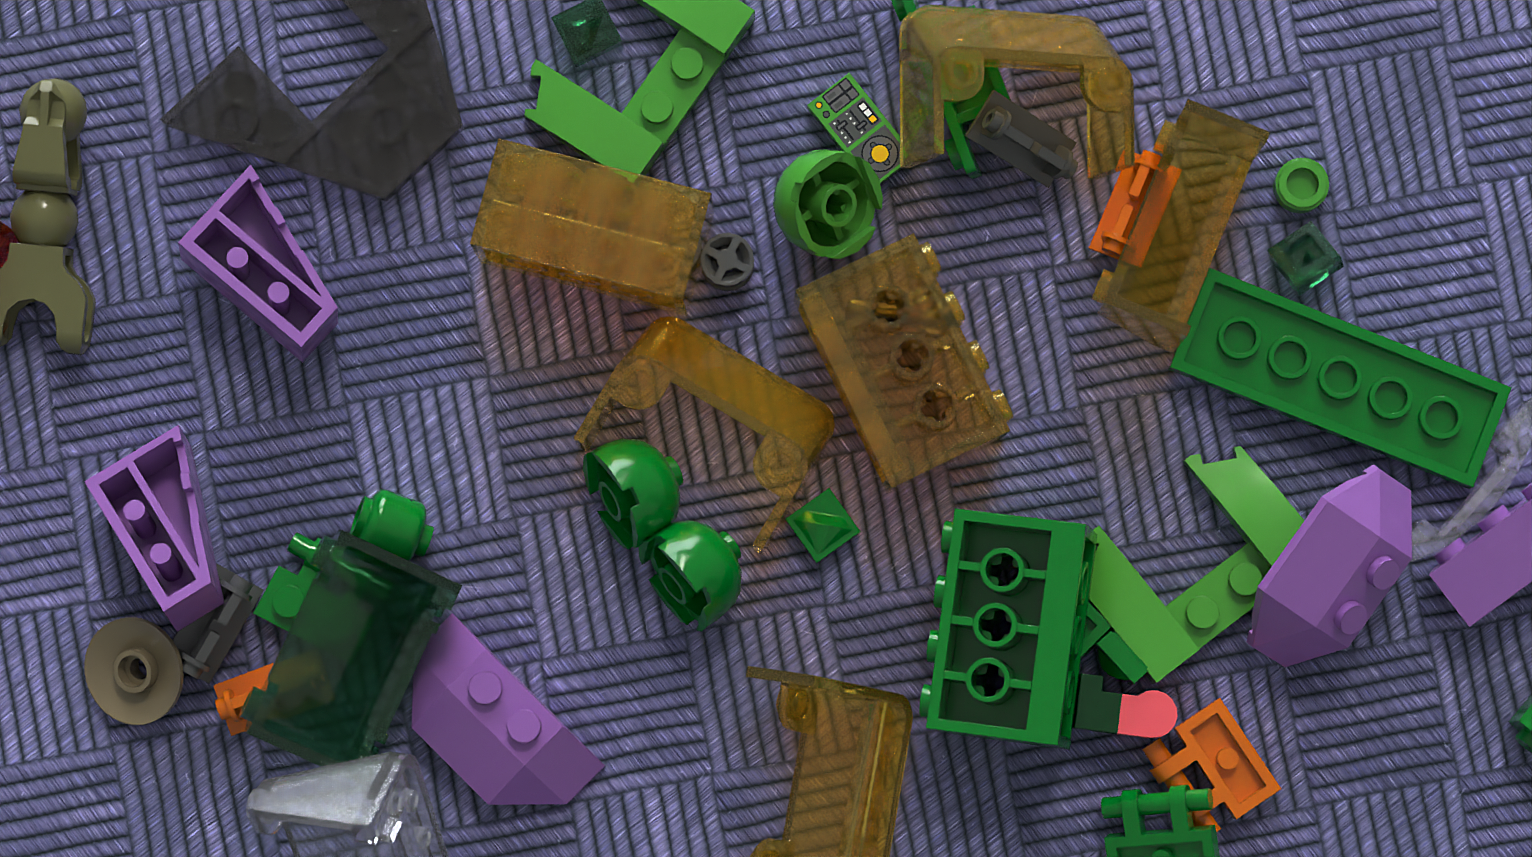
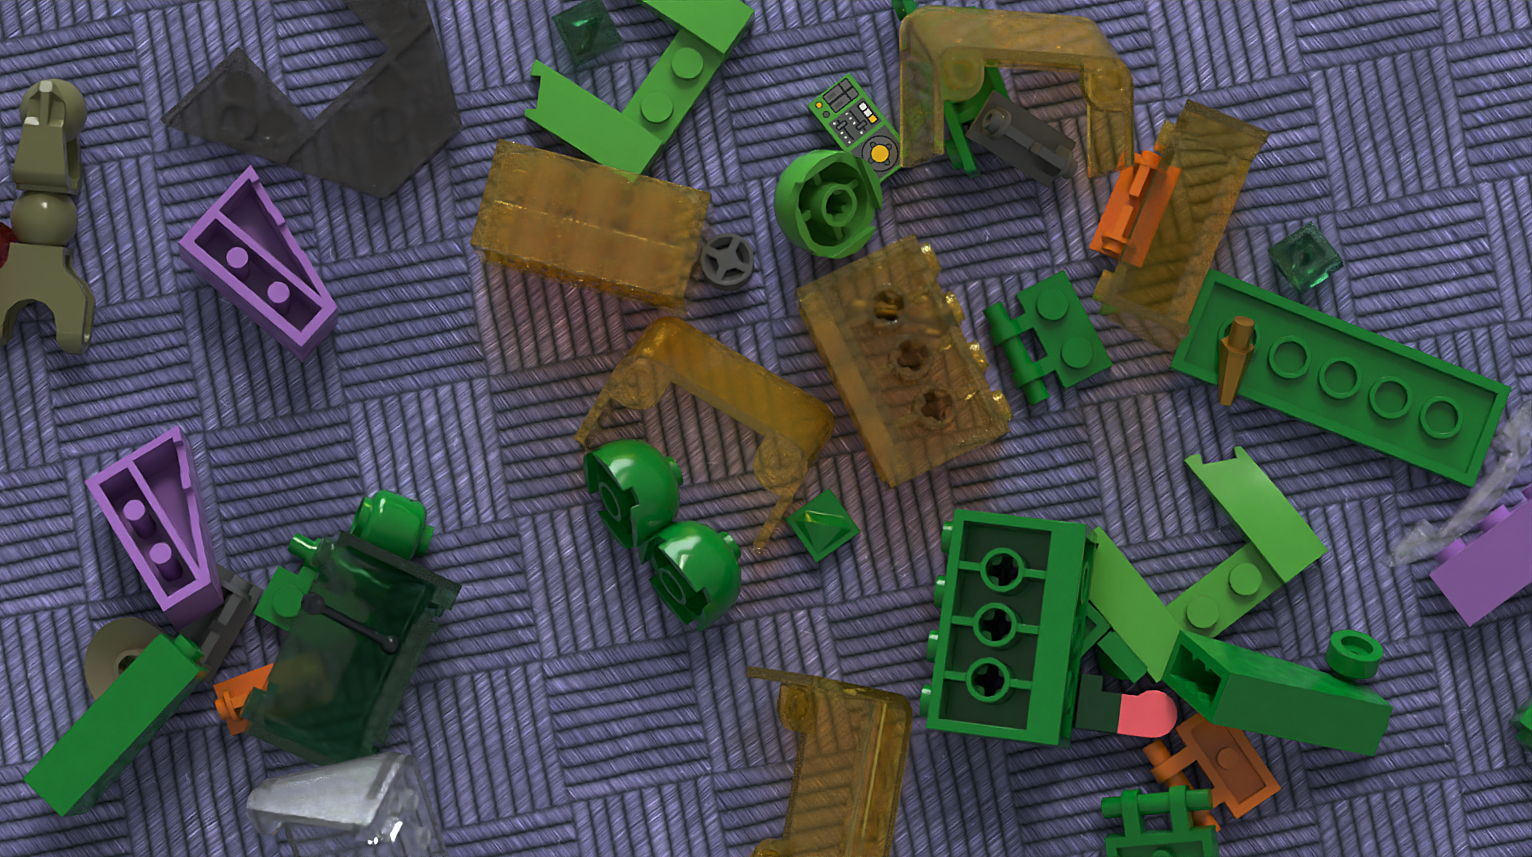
medium lavender wedge [411,613,605,805] -> none
medium lavender wedge [1247,465,1412,667] -> none
bright green tile [1273,158,1329,213] -> none
none -> green slope [23,633,210,817]
none -> black hinge [301,592,401,655]
none -> green plate [982,270,1113,407]
none -> green slope [1161,630,1394,756]
none -> pearl gold bar [1218,316,1255,406]
none -> green tile [1325,630,1384,682]

